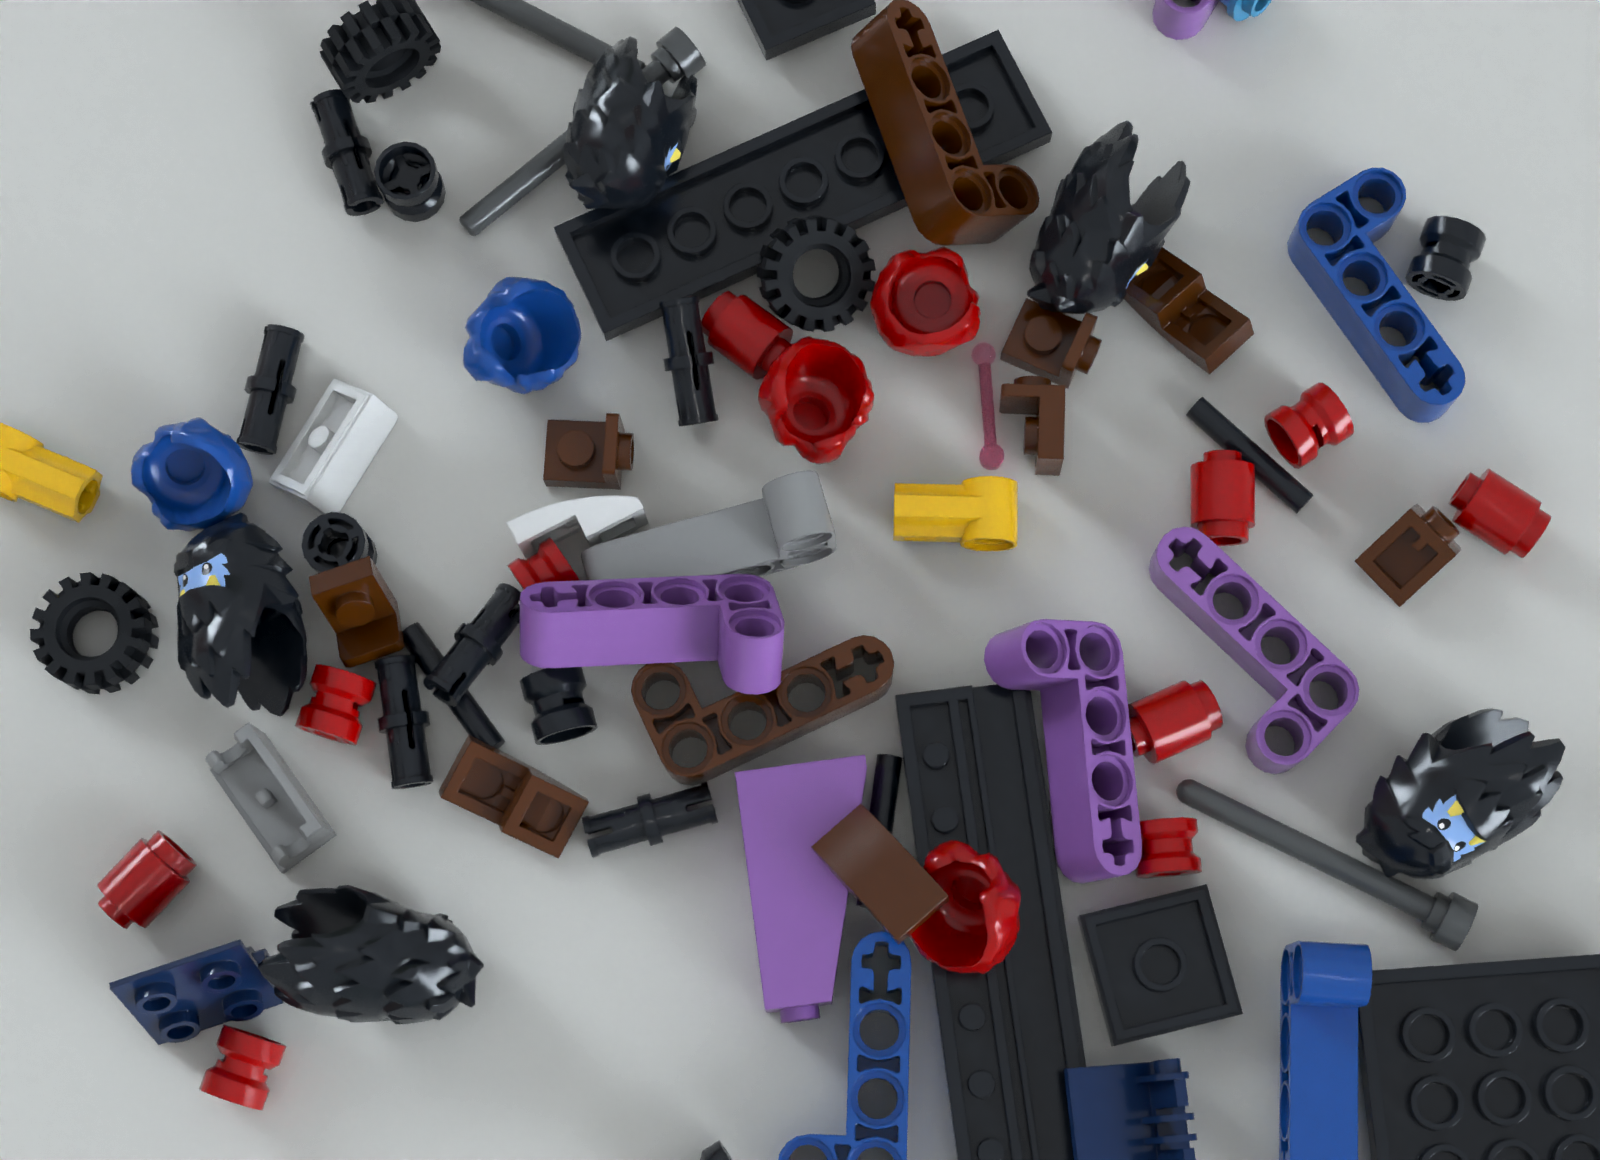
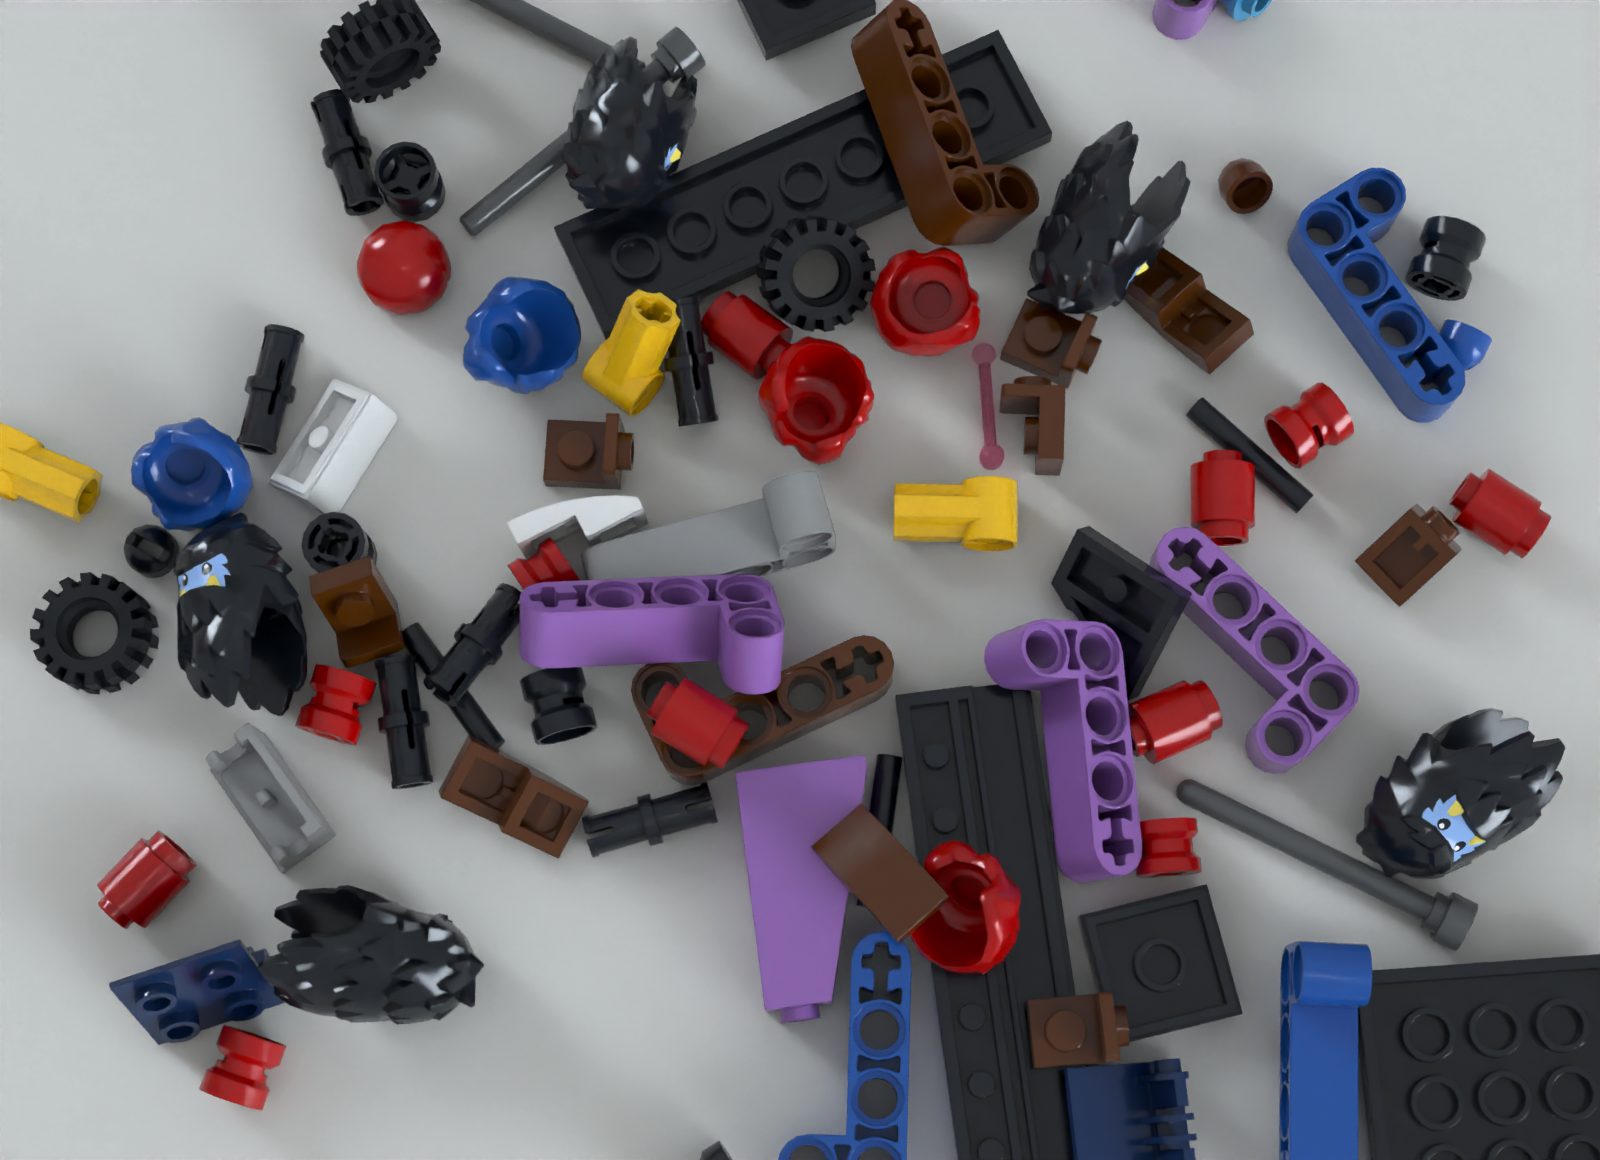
none -> black hinge [124,525,179,578]
none -> red hair [357,220,451,315]
none -> yellow piece [582,289,681,417]
none -> red brick [647,677,750,769]
none -> reddish brown bracket [1026,991,1129,1069]
none -> black wing [1051,526,1192,700]
none -> reddish brown hinge [1218,158,1273,214]
none -> blue hinge [1439,319,1492,371]

